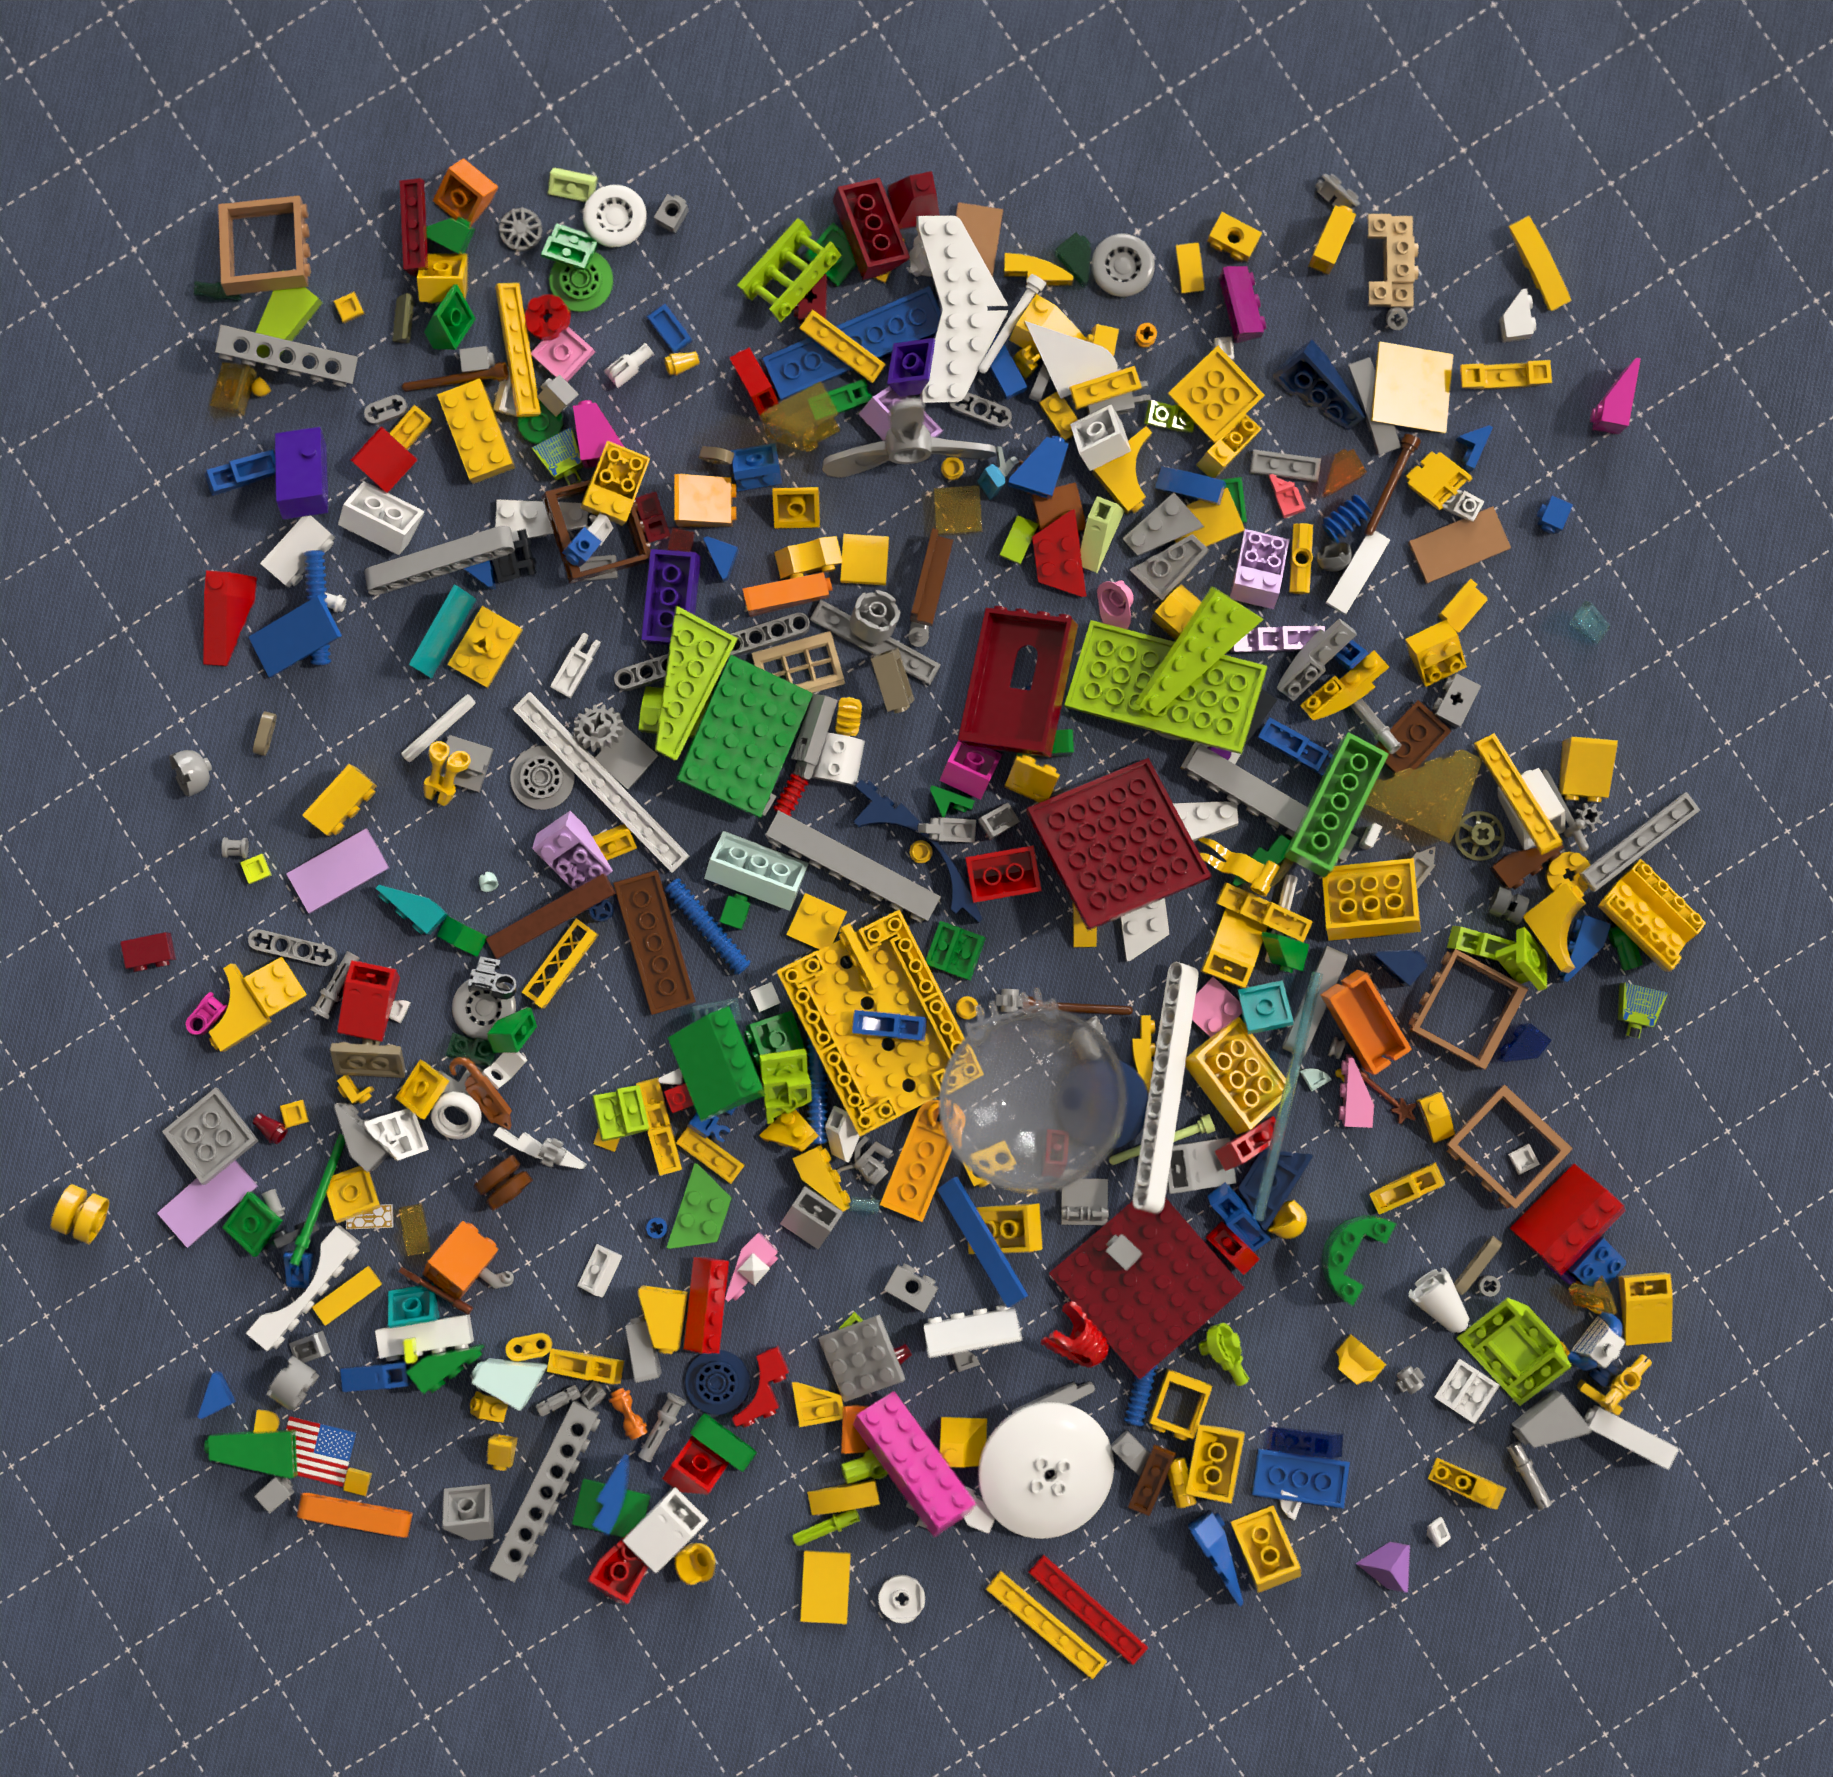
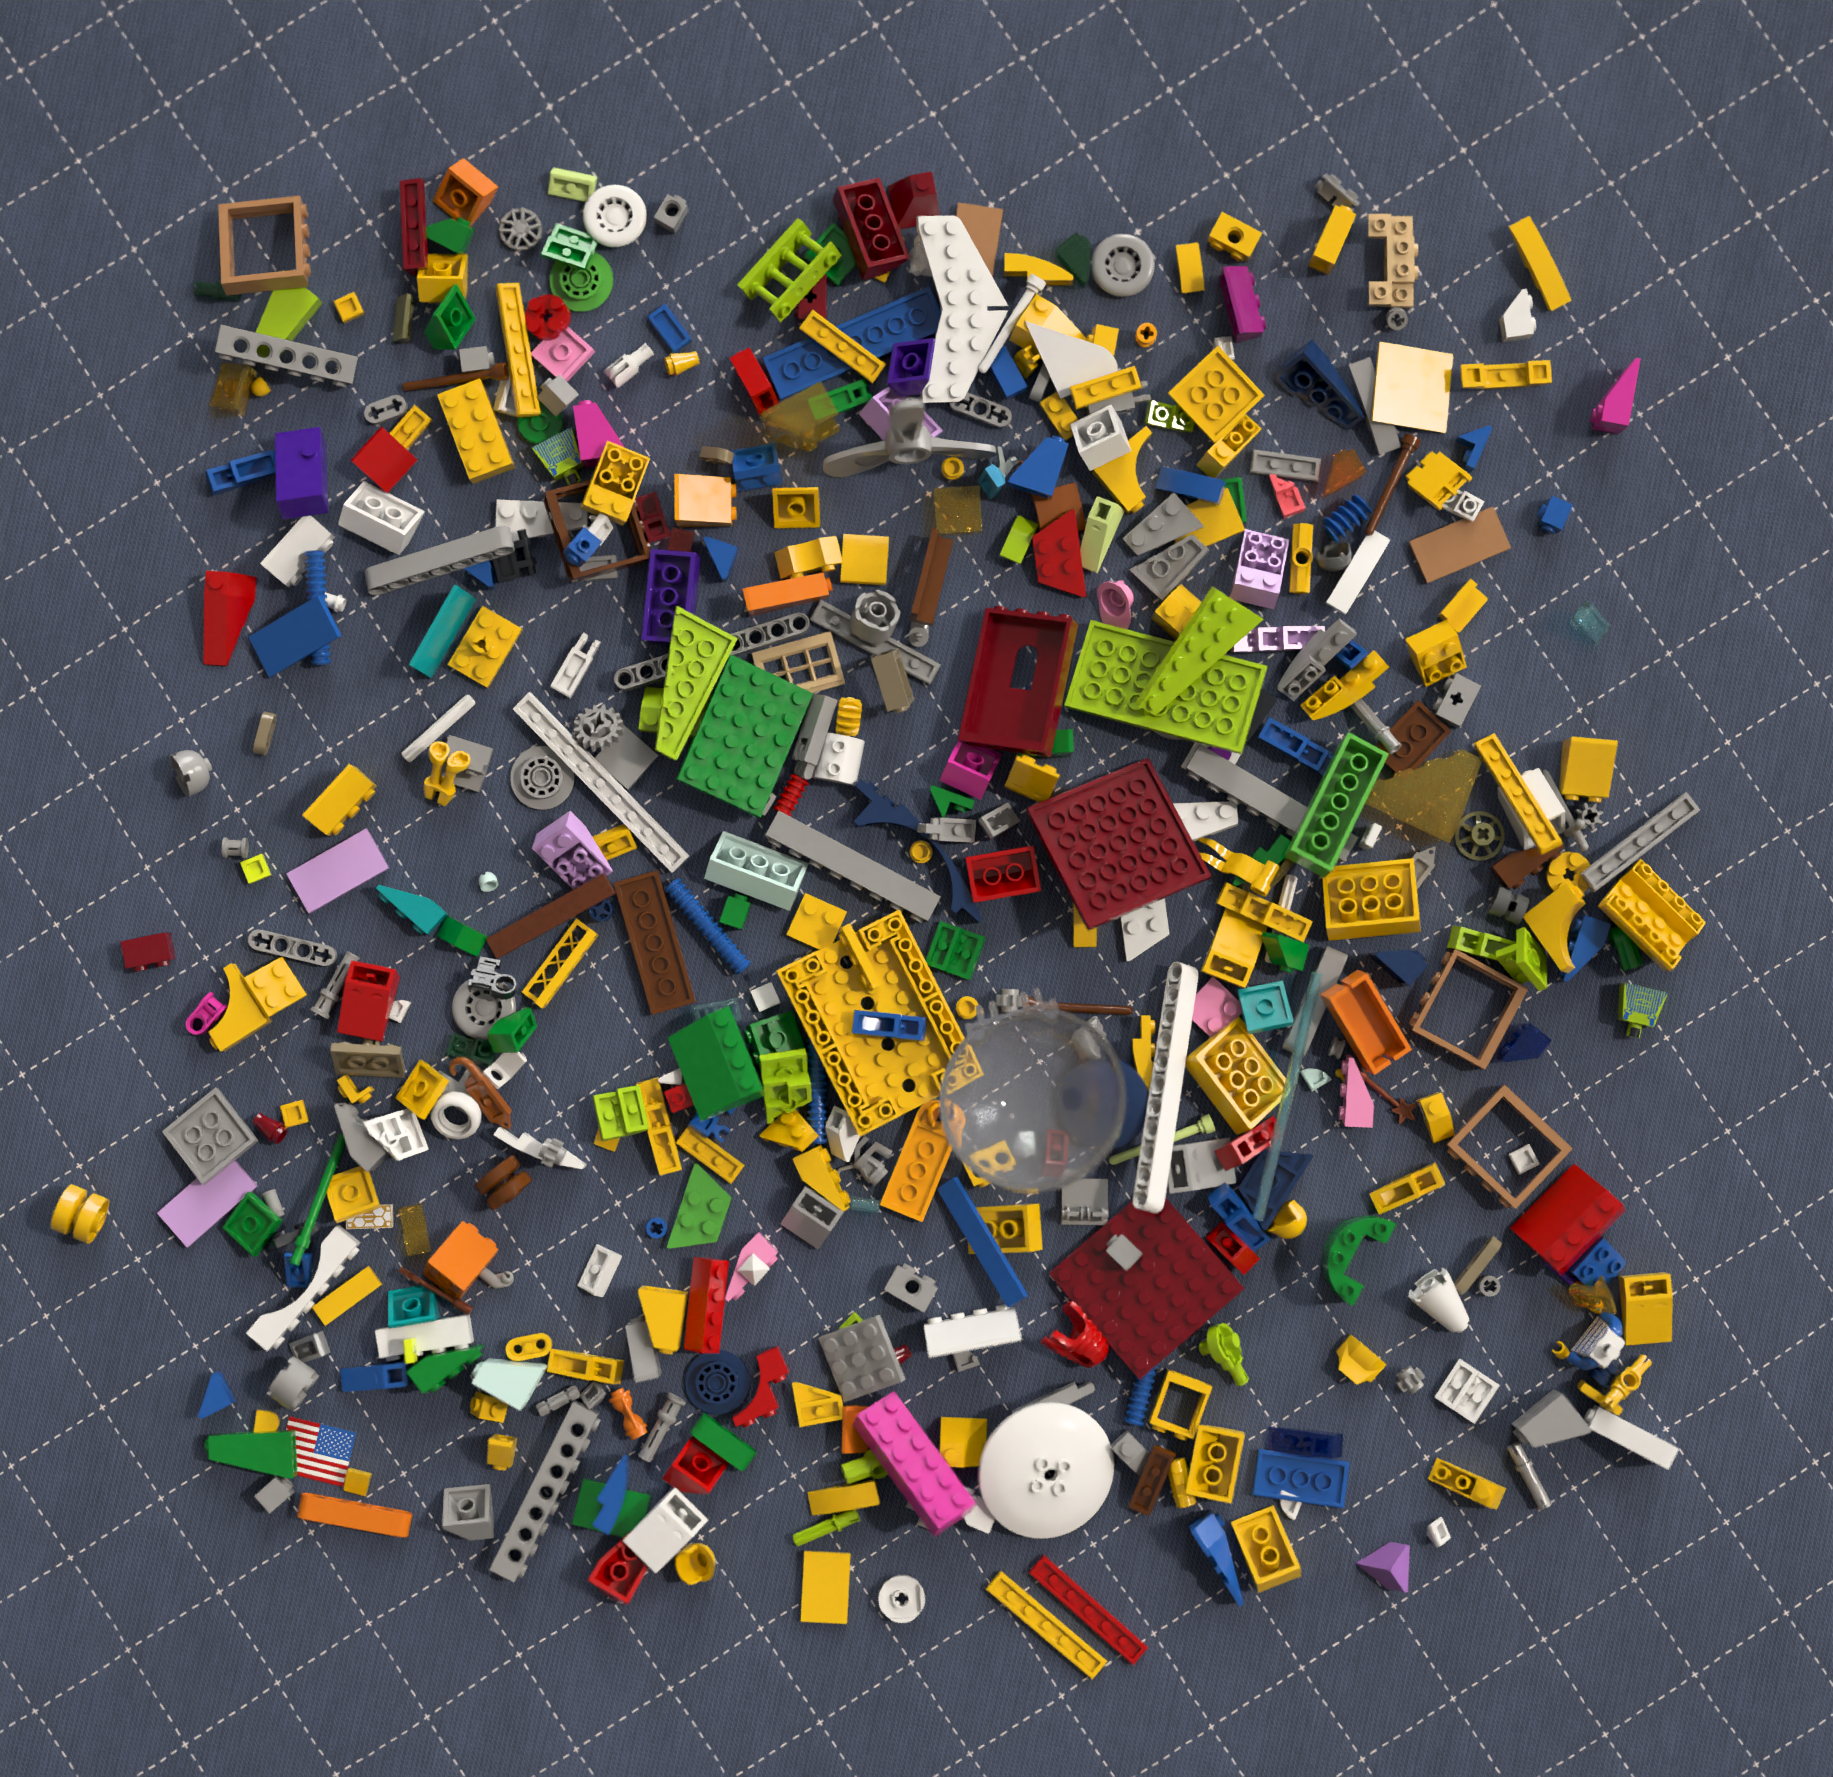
lime slope [1457,1298,1571,1406] -> none

